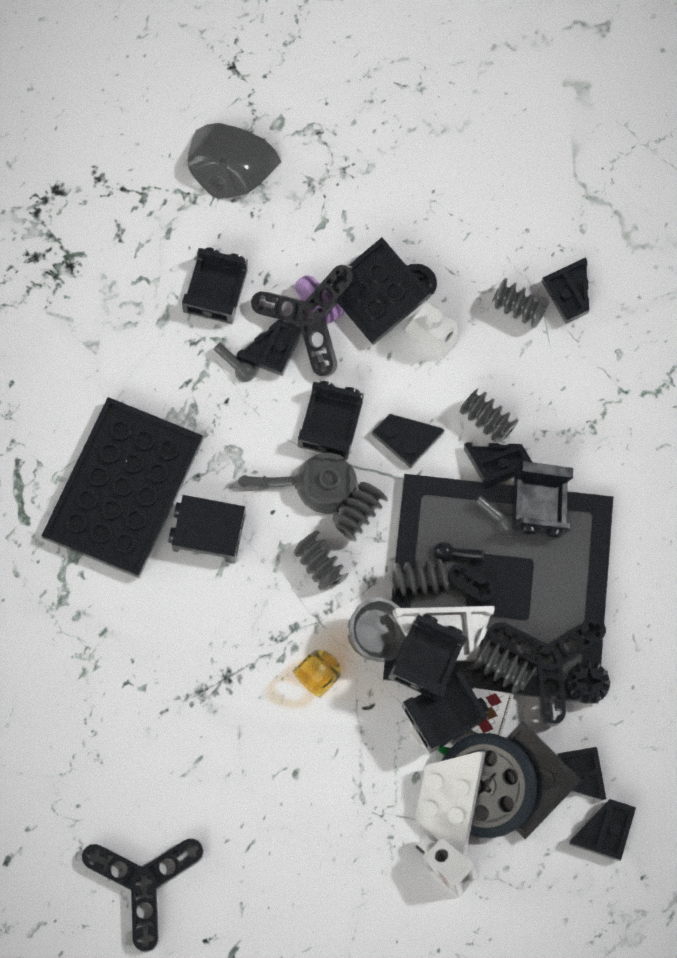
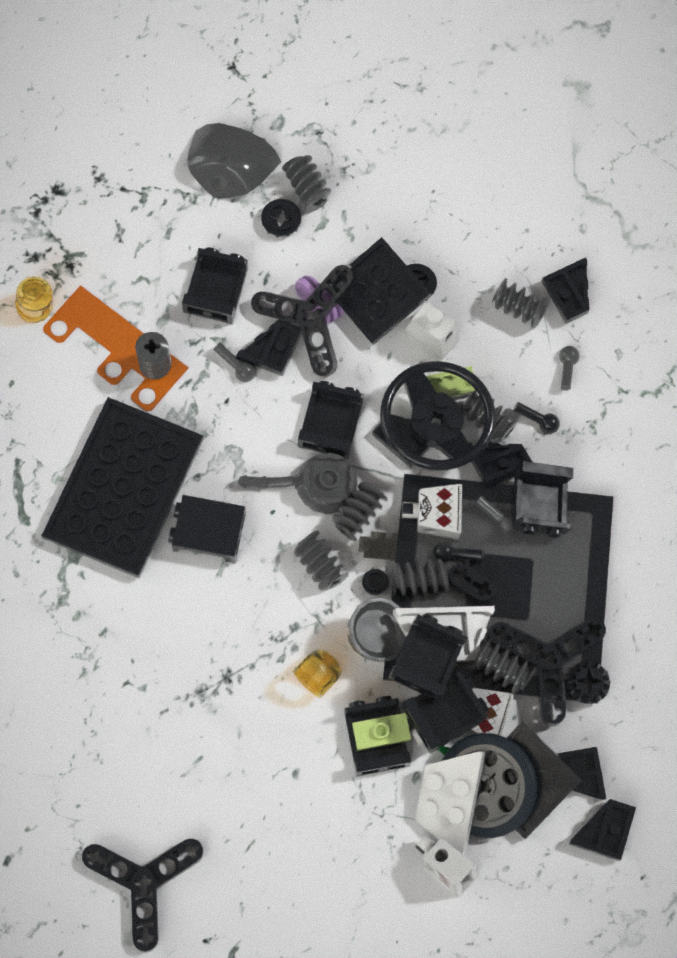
none -> clear yellow helmet [15,276,54,323]
none -> orange piece [43,285,189,411]
none -> dark grey piece [135,332,172,380]
none -> black gear [261,199,302,238]
none -> dark grey piece [282,155,331,212]
none -> black panel [344,696,411,777]
none -> yellowish green plate [352,713,411,751]
none -> clear smoke brick [358,531,397,560]
none -> black plate [362,569,389,596]
none -> black piece [380,361,496,471]
none -> white torso [402,484,462,540]
none -> yellowish green plate [426,366,475,398]
none -> black bar [513,402,560,434]
none -> dark grey bar [559,346,580,391]

